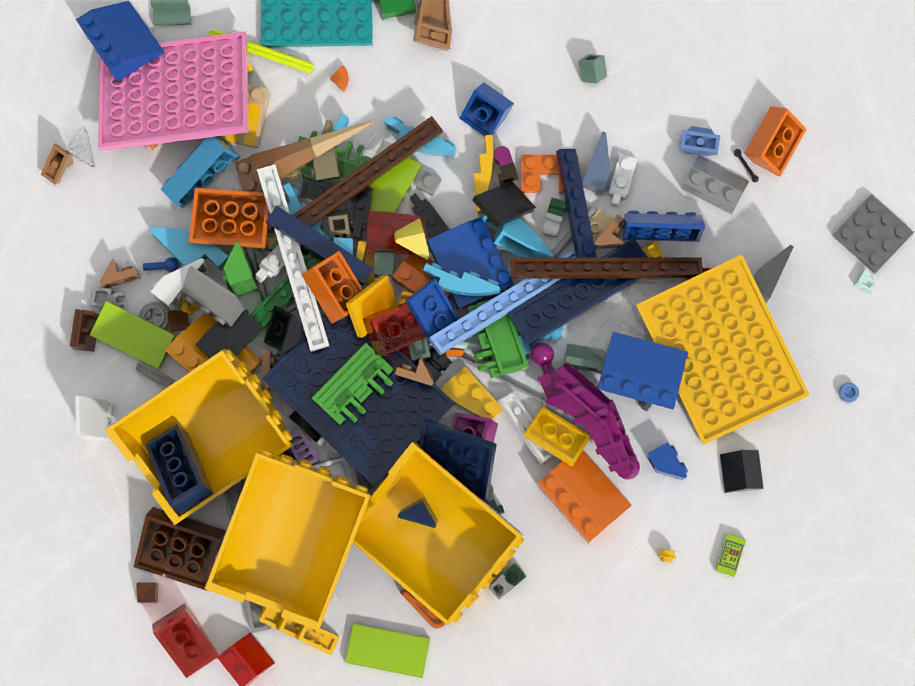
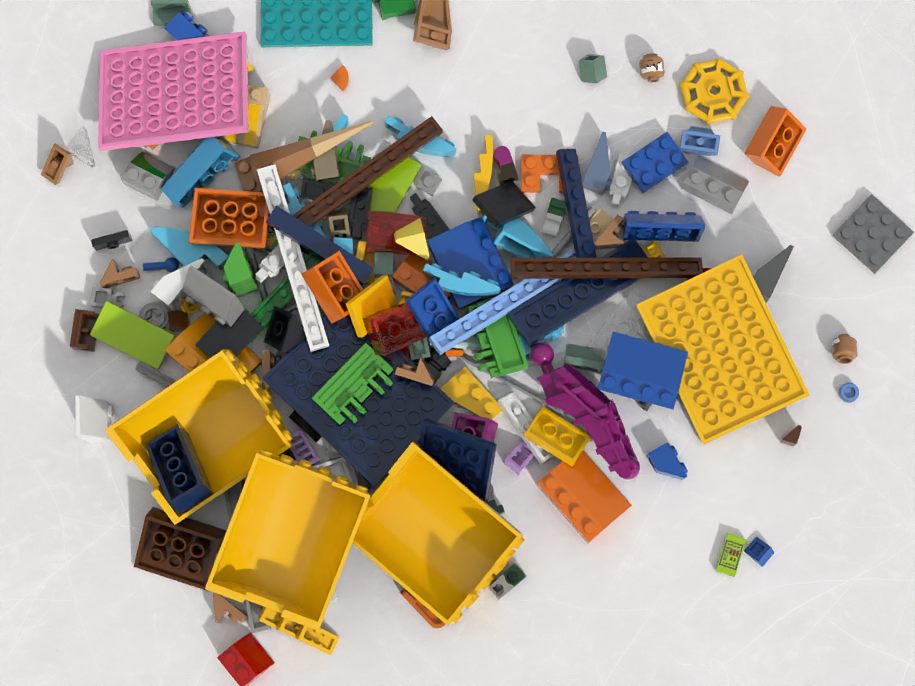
blue slope [76,1,164,82] -> none
reddish brown slope [136,582,158,603] -> none
clear red slope [152,603,219,678] -> none
neon yellow axle [209,29,314,73] -> none
lime tile [345,624,430,678] -> none
clear blue slope [398,497,438,528] -> none
blue slope [459,82,514,136] -> none
yellow plate [657,549,677,562] -> none
black slope [720,450,764,493] -> none
black hinge [734,149,759,183] -> none
light aqua tile [855,268,874,295] -> none
none -> black plate [91,230,133,251]
none -> light grey slope [121,152,175,201]
none -> blue slope [164,10,209,40]
none -> medium nougat slope [213,593,248,623]
none -> lavender slope [504,440,535,475]
none -> blue plate [621,132,688,194]
none -> medium nougat head [639,53,665,83]
none -> yellow plate [679,57,750,125]
none -> blue slope [744,537,774,567]
none -> reddish brown slope [780,425,802,446]
none -> medium nougat head [832,334,857,364]

